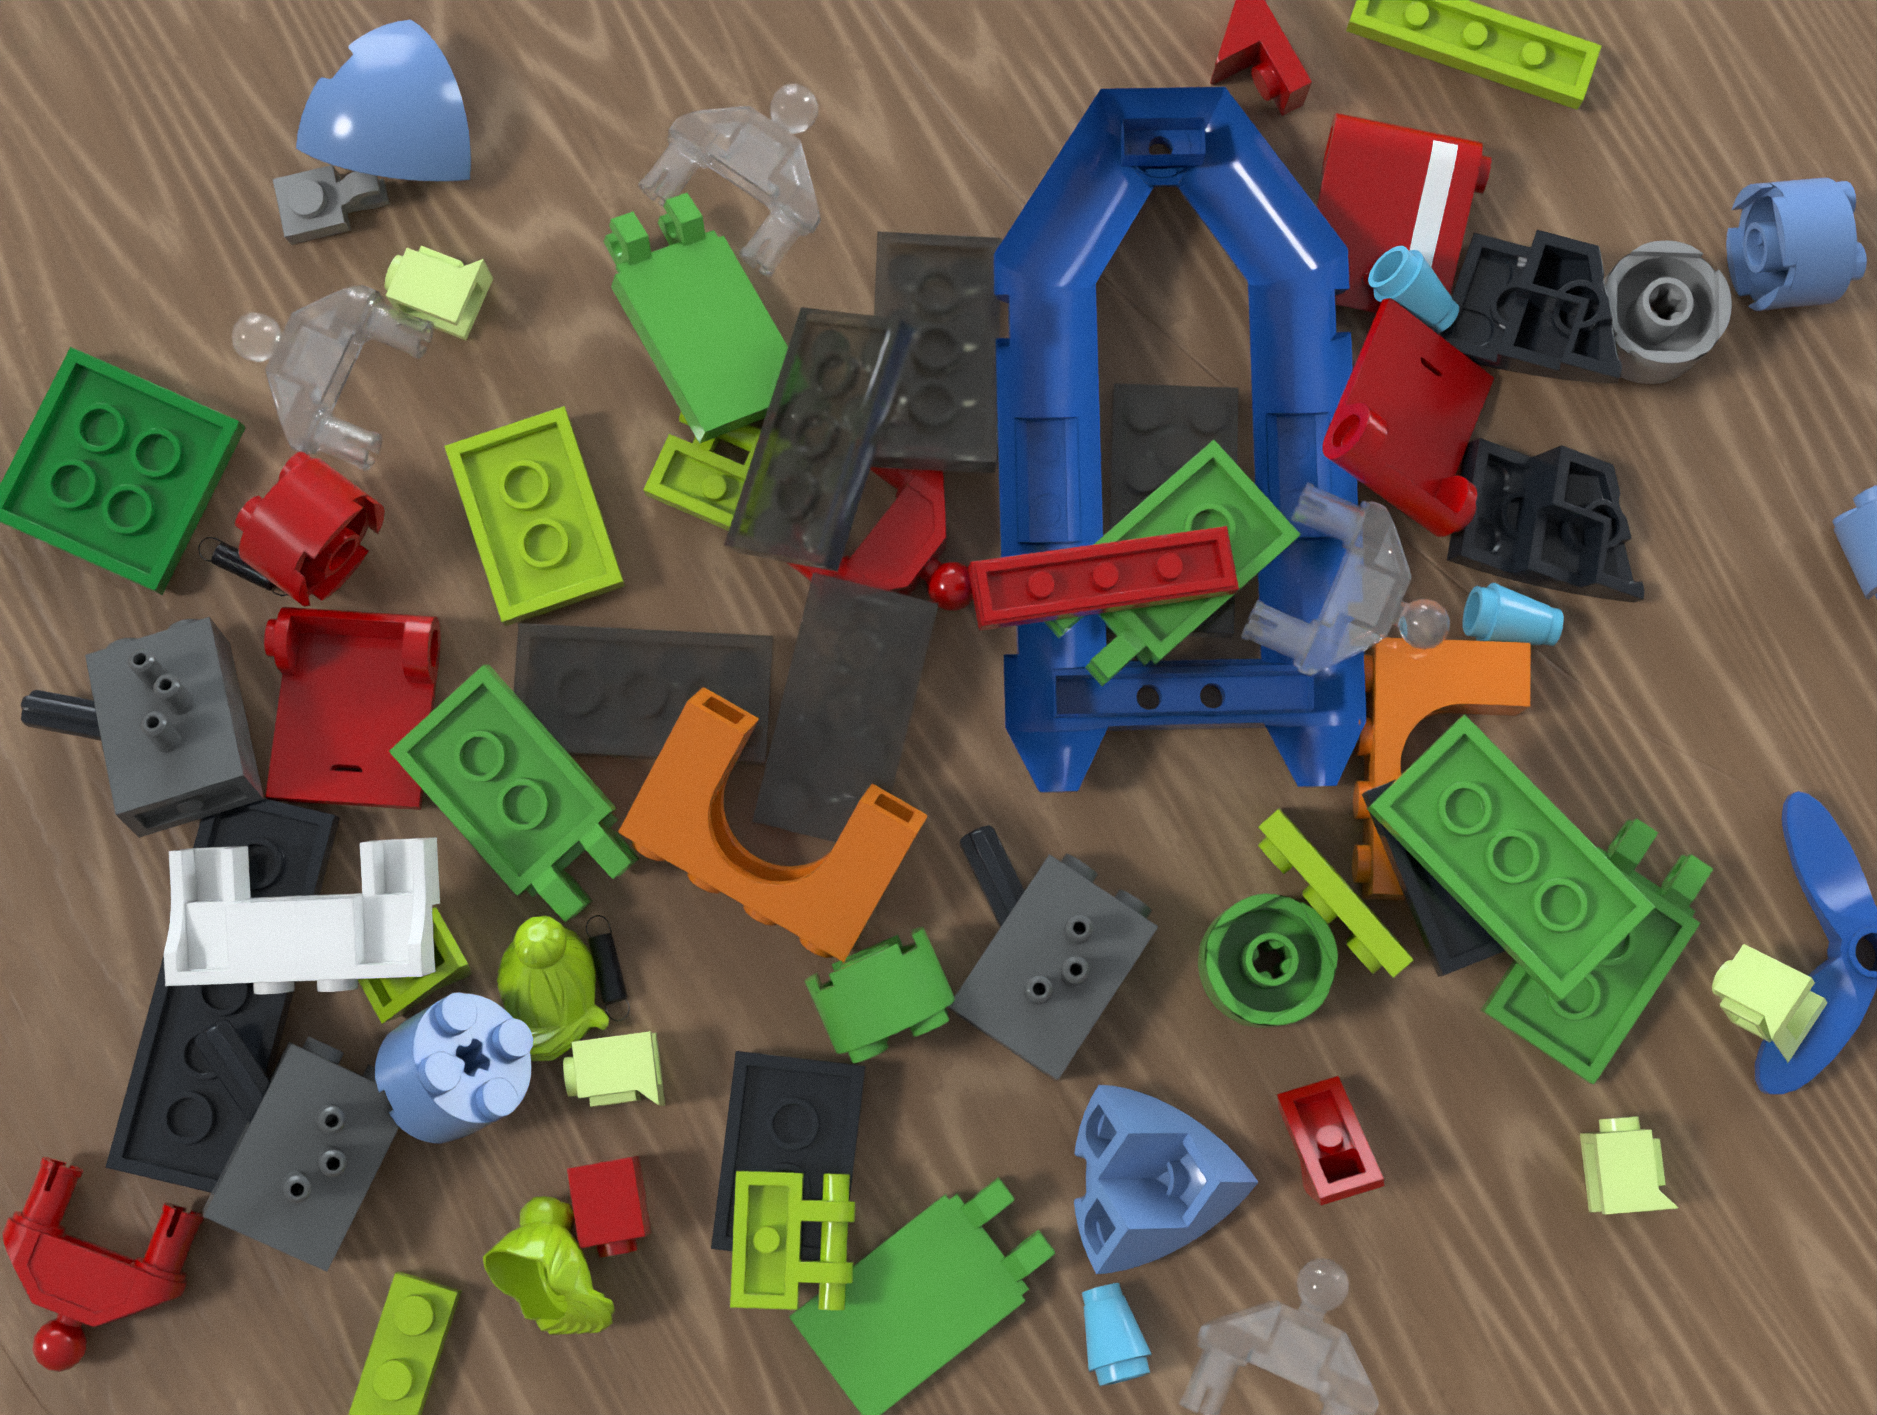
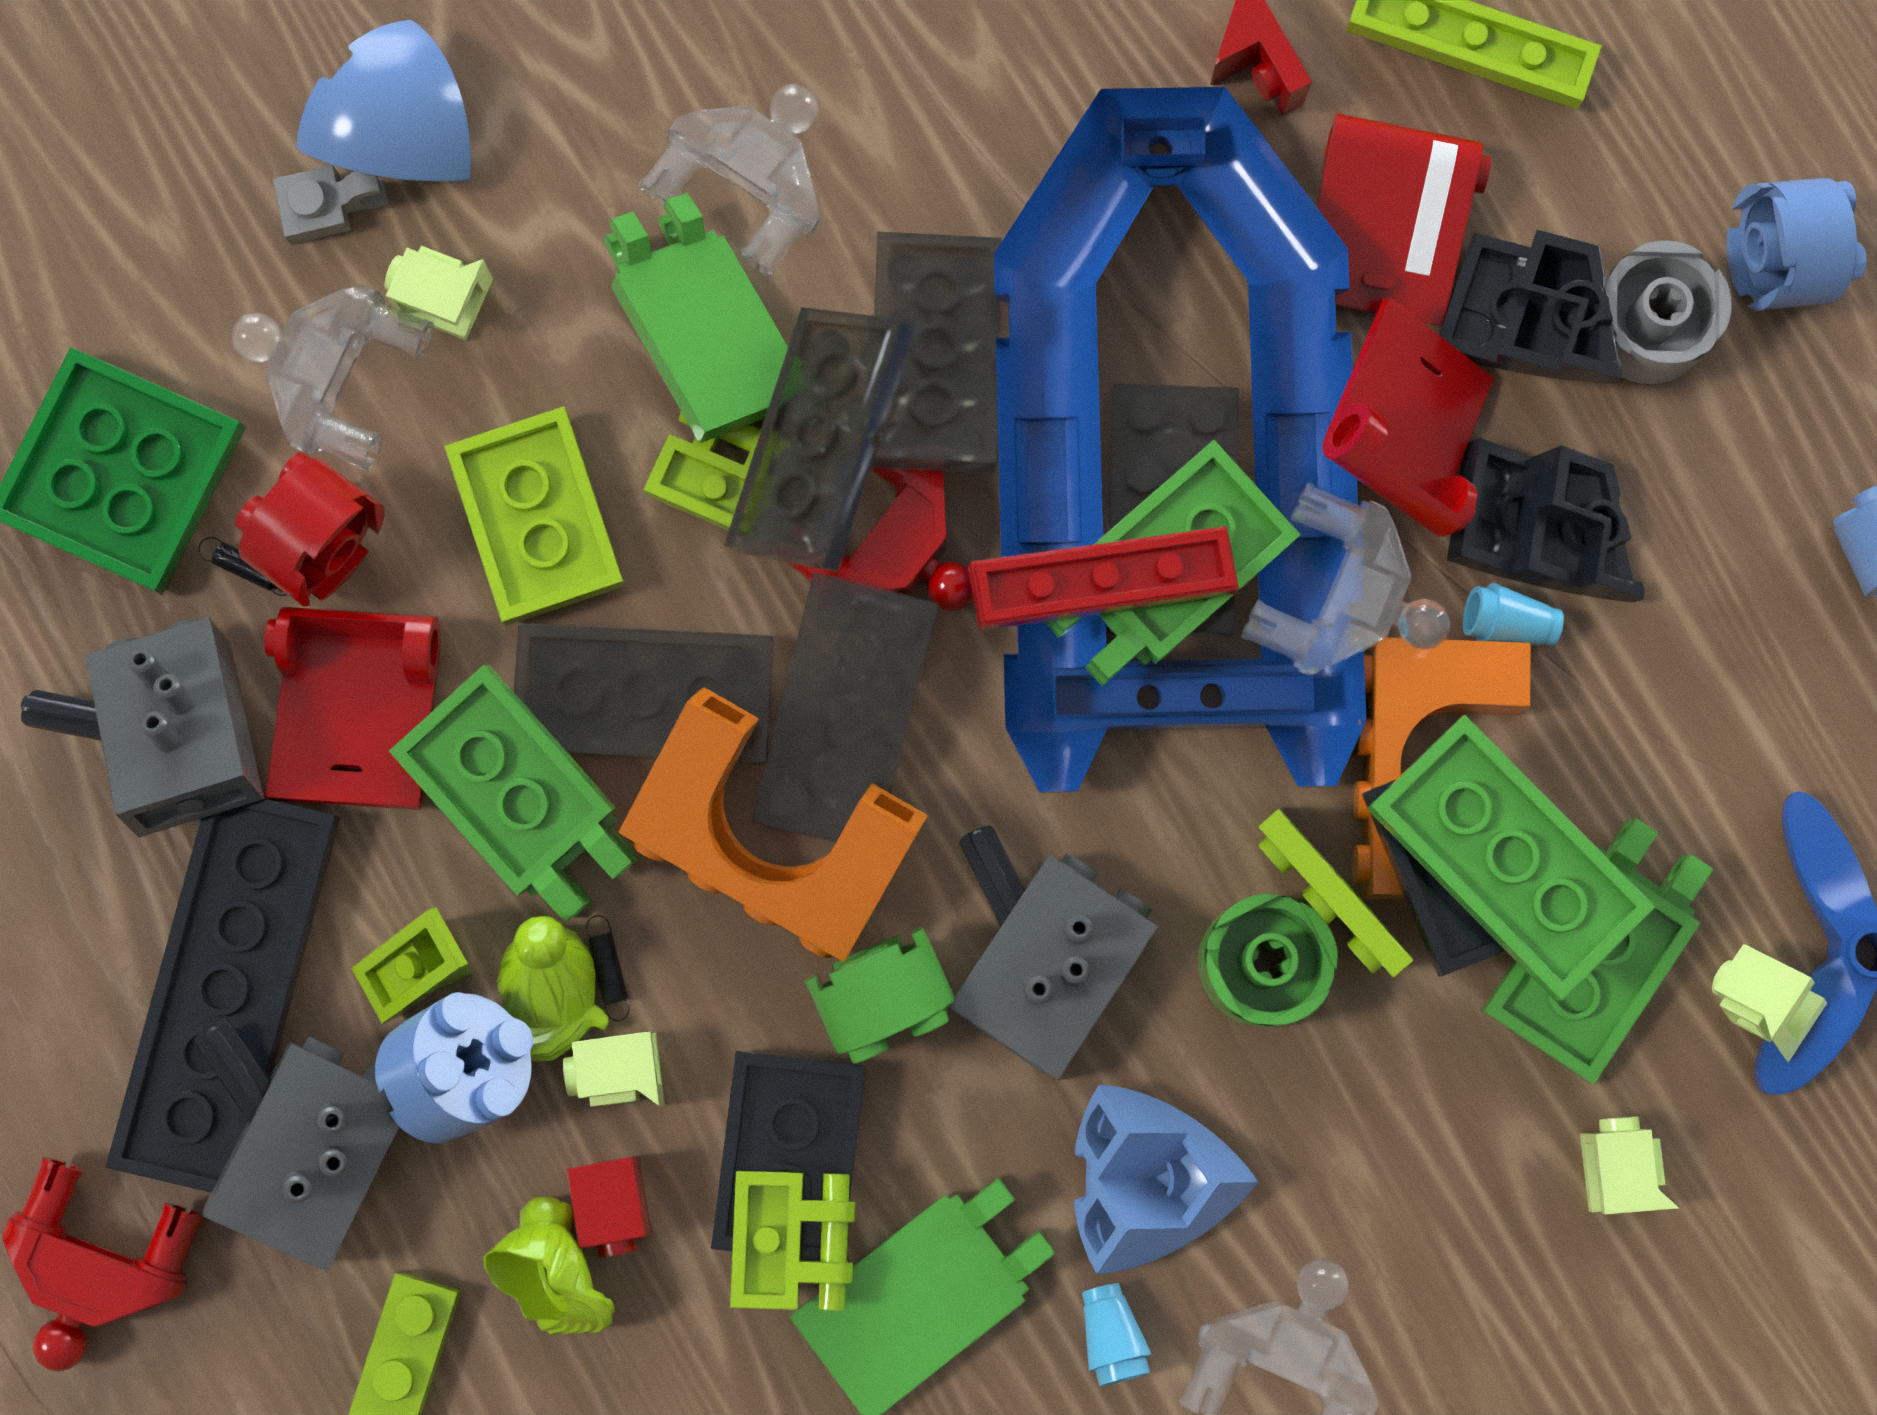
white bracket [164,837,440,994] -> none
red slope [1277,1076,1385,1206] -> none
medium azure cone [1368,246,1459,333] -> none

